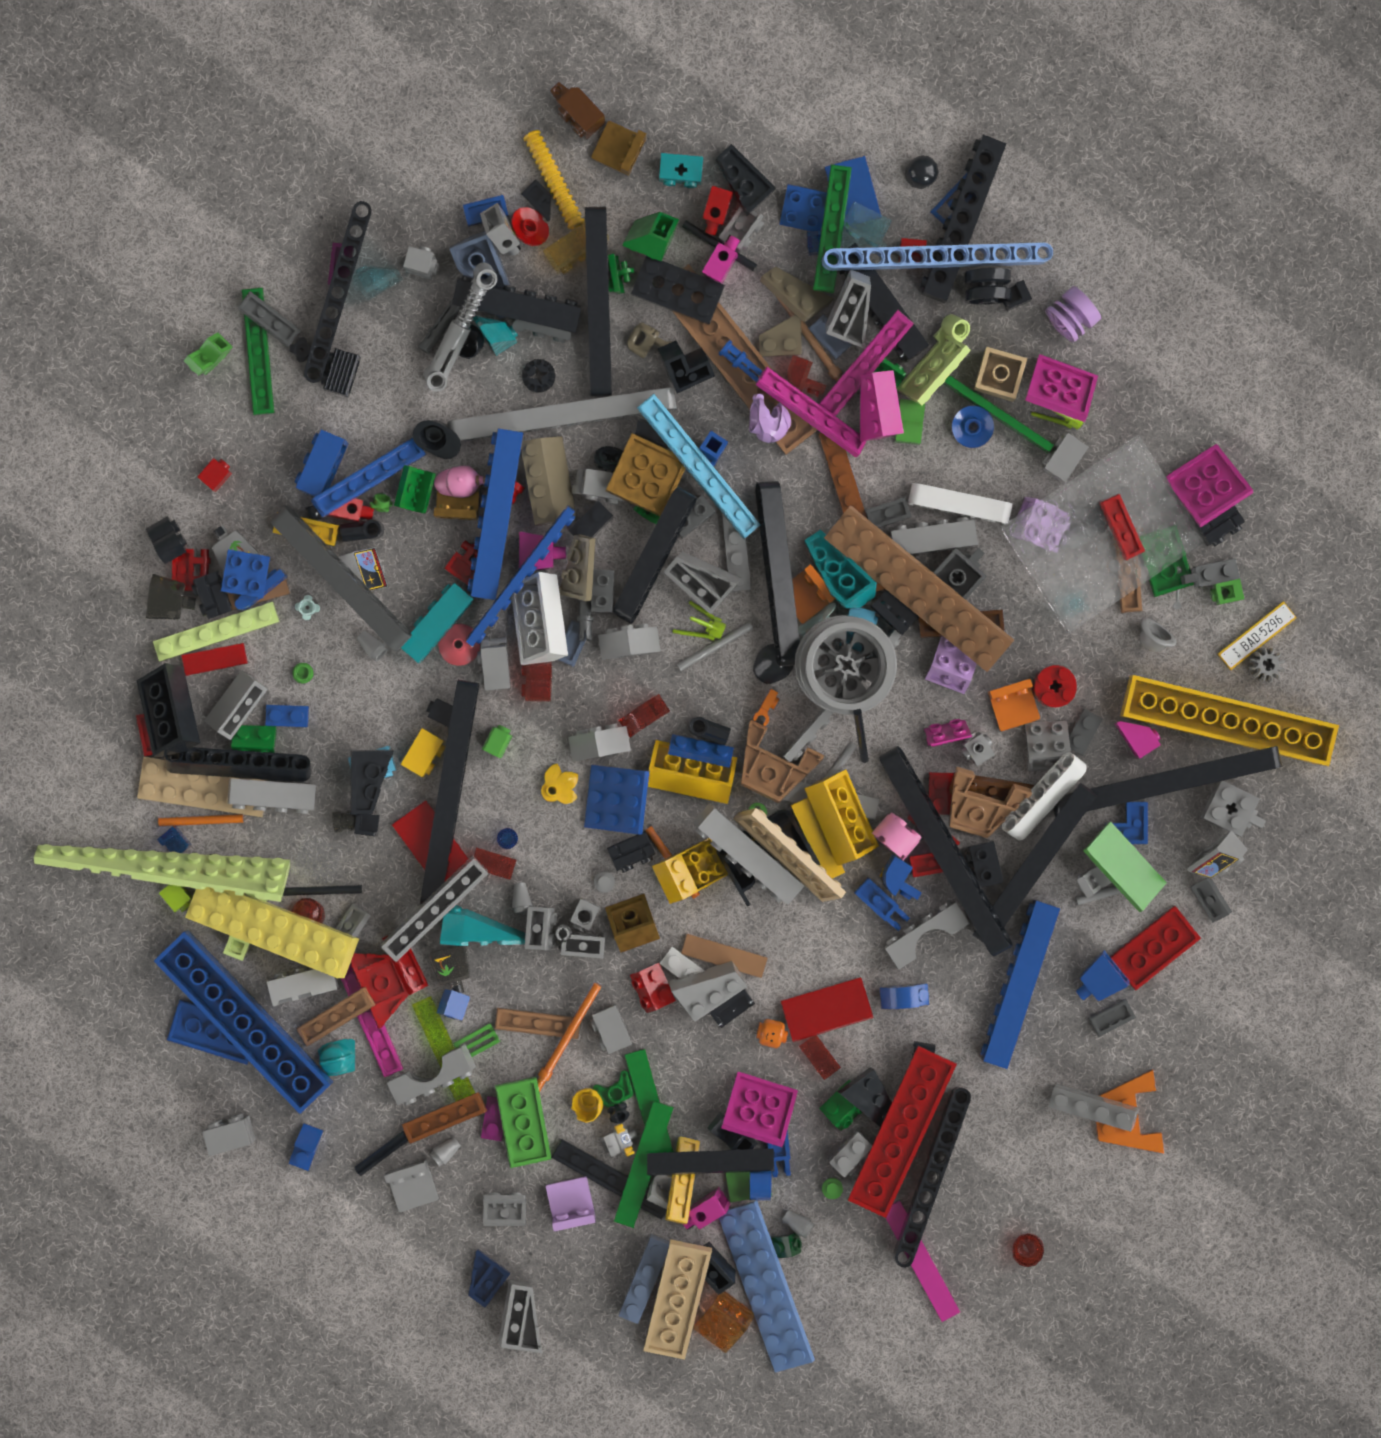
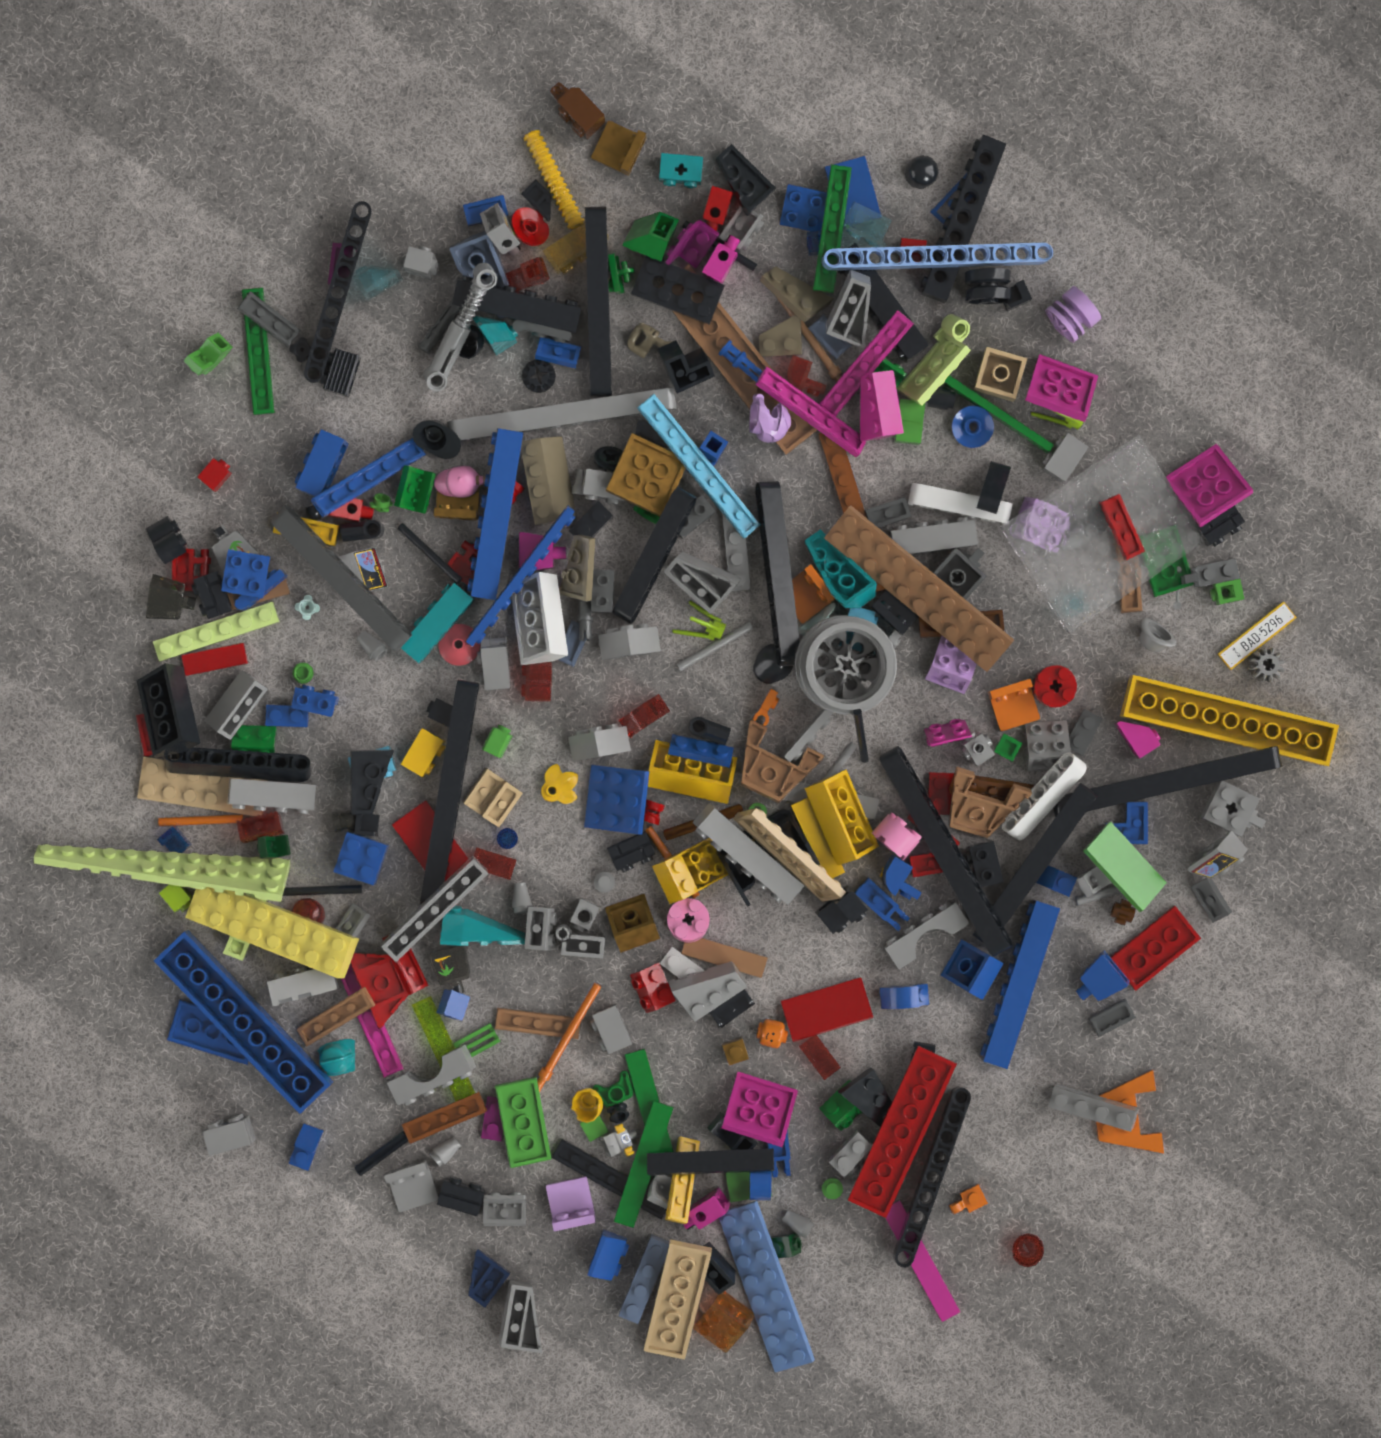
none -> clear red brick [236,811,285,843]
none -> dark green bracket [257,835,291,859]
none -> blue bracket [291,684,339,717]
none -> blue brick [333,831,389,885]
none -> black bar [398,523,463,584]
none -> black brick [437,1176,485,1216]
none -> tan slope [463,768,523,827]
none -> clear red brick [505,257,550,291]
none -> blue plate [535,337,581,369]
none -> bright green tile [580,1115,609,1142]
none -> blue slope [587,1229,629,1281]
none -> red wheel [644,799,665,825]
none -> reddish brown axle [663,804,743,840]
none -> magenta bracket [665,219,719,268]
none -> bright pink brick [667,898,709,943]
none -> pearl gold brick [722,1037,749,1066]
none -> black brick [815,886,868,934]
none -> black brick [927,387,956,410]
none -> blue slope [941,939,1004,1000]
none -> orange plate [949,1184,988,1214]
none -> black beam [976,461,1011,514]
none -> green tile [993,733,1023,762]
none -> blue slope [1036,865,1077,897]
none -> reddish brown gear [1110,899,1136,926]

